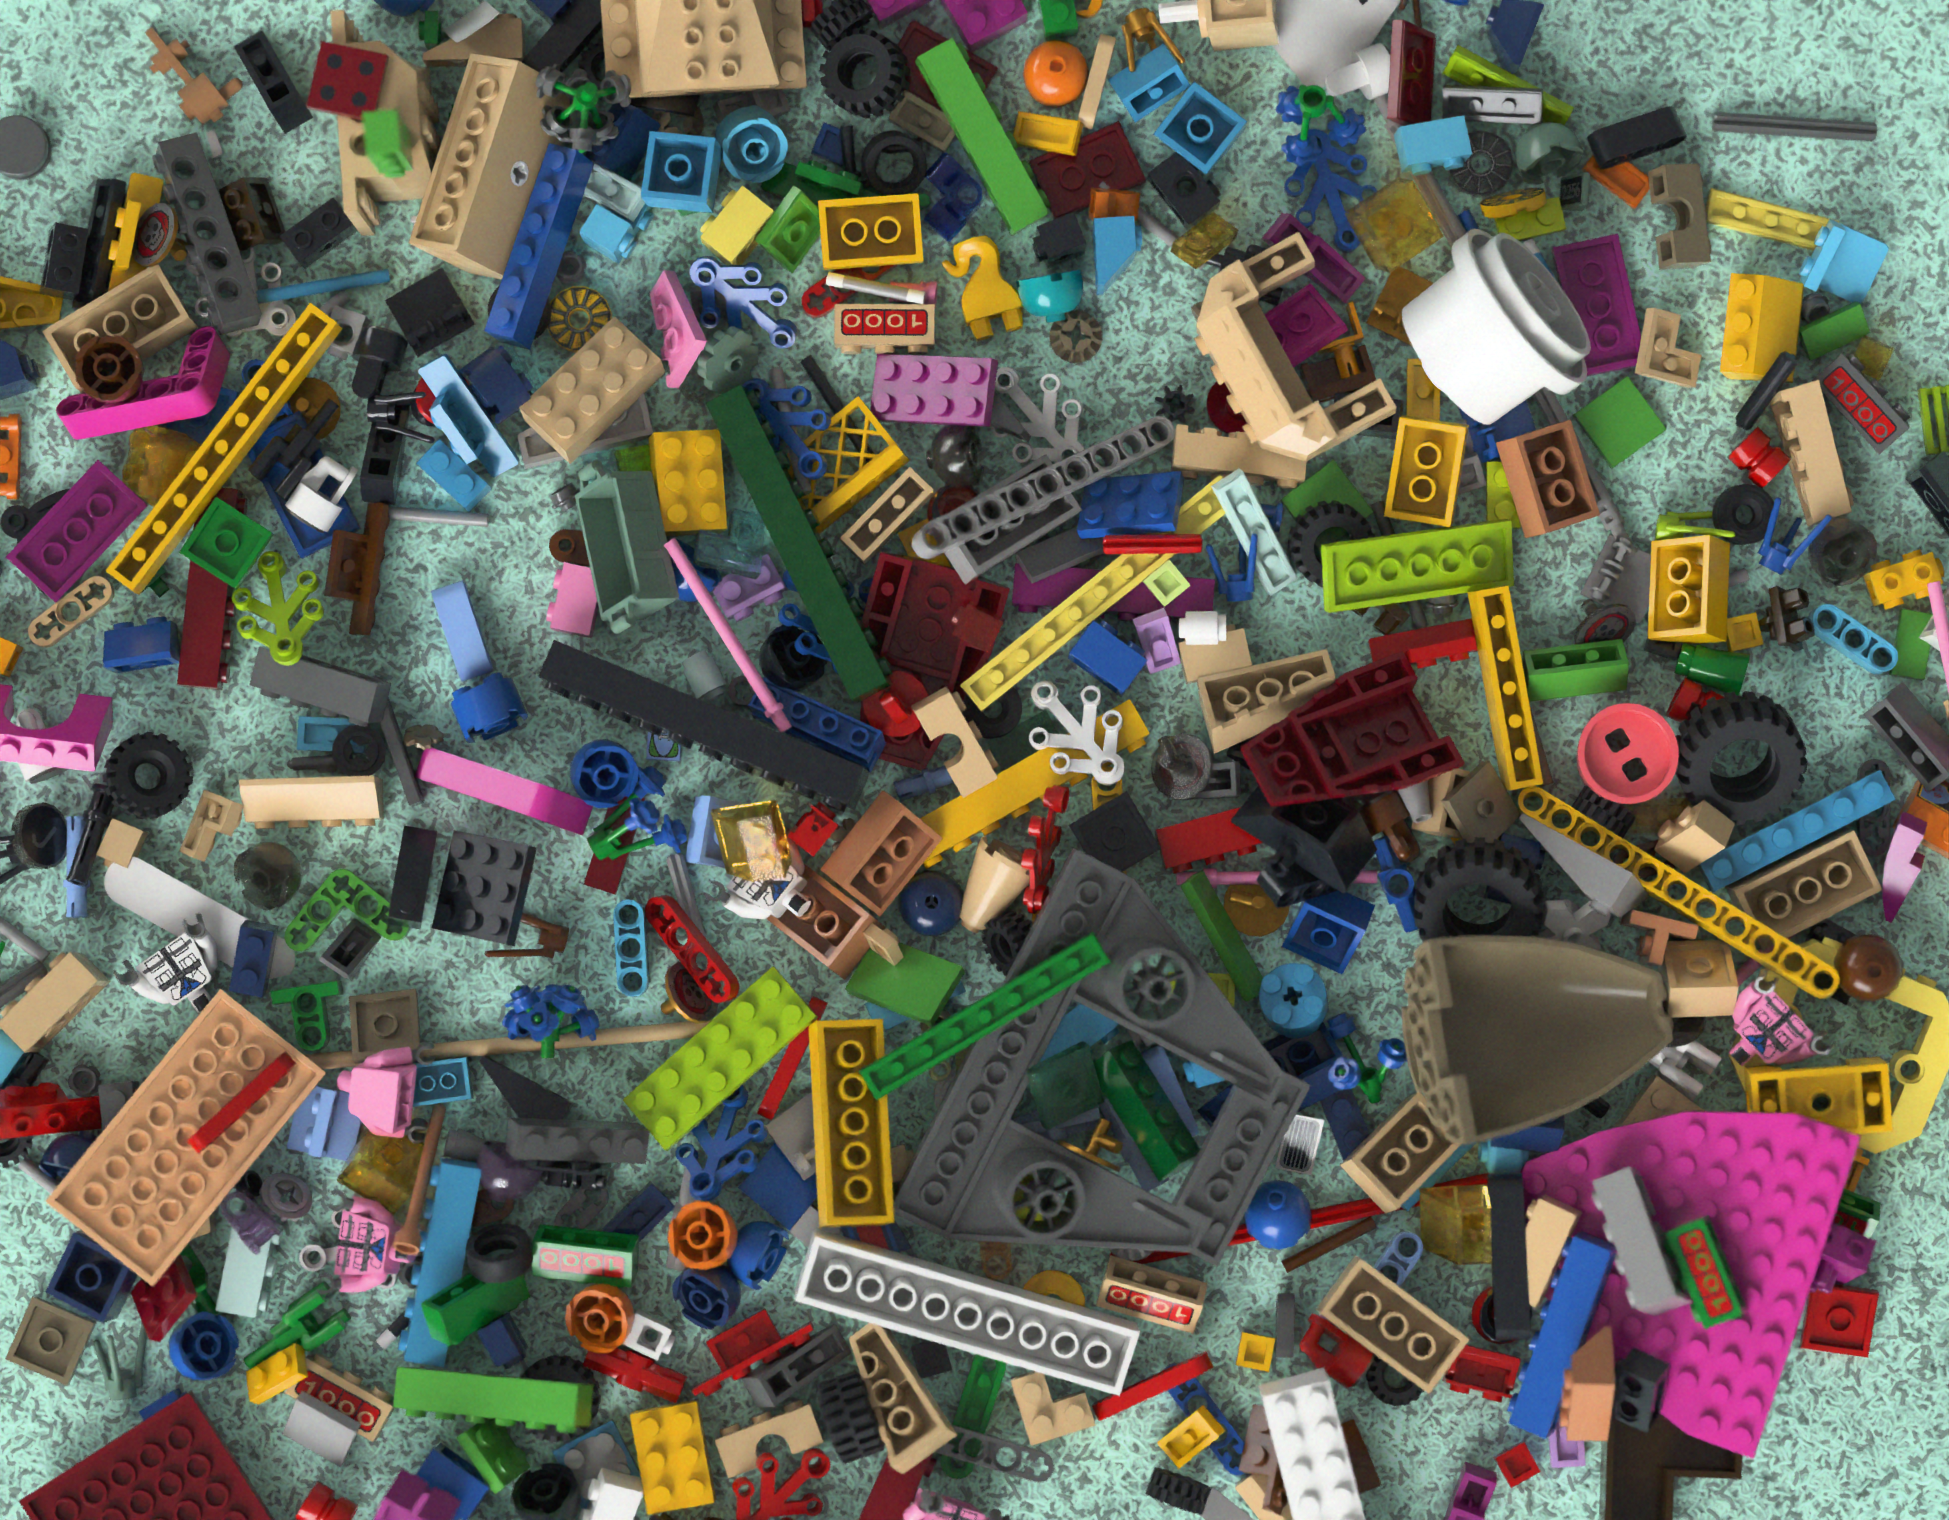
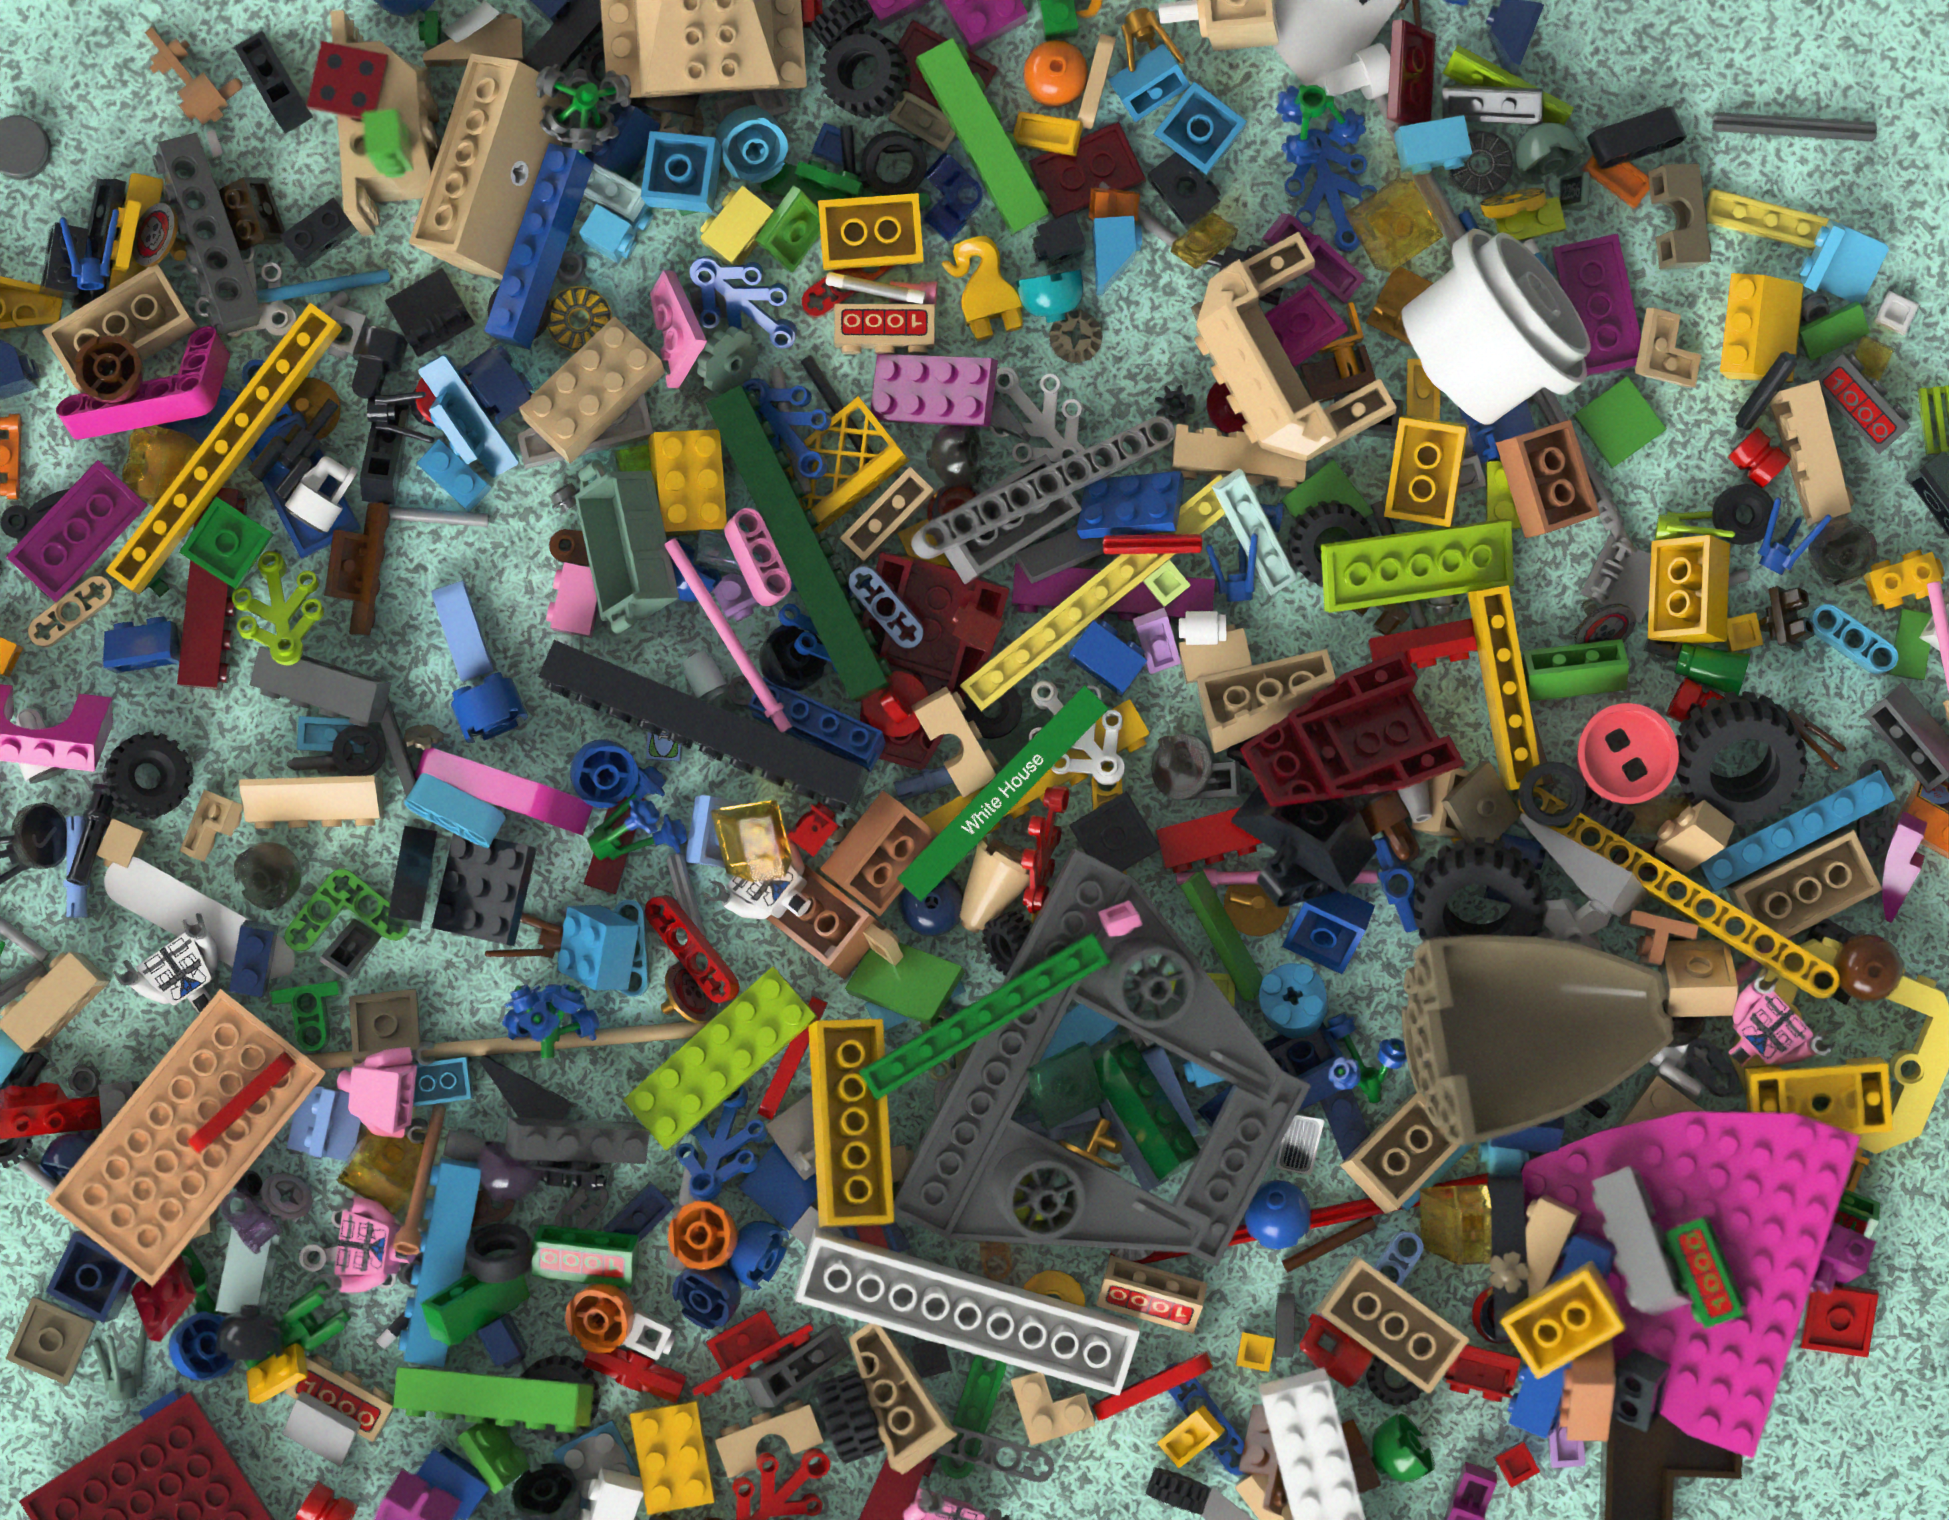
none -> blue plant [60,209,119,290]
none -> black cylinder [216,1305,284,1360]
none -> medium azure beam [404,773,506,848]
none -> dark azure brick [557,905,639,991]
none -> bright pink beam [724,508,792,607]
none -> sand blue beam [849,565,924,648]
none -> green tile [896,685,1109,902]
none -> bright pink plate [1098,900,1142,937]
none -> green cylinder [1371,1413,1435,1483]
none -> dark tan plant [1488,1251,1530,1293]
none -> yellow slope [1500,1261,1625,1379]
none -> black tyre [1518,761,1586,826]
none -> black beam [1684,1038,1738,1097]
none -> reddish brown plant [1788,709,1846,778]
none -> white tile [1874,291,1919,336]

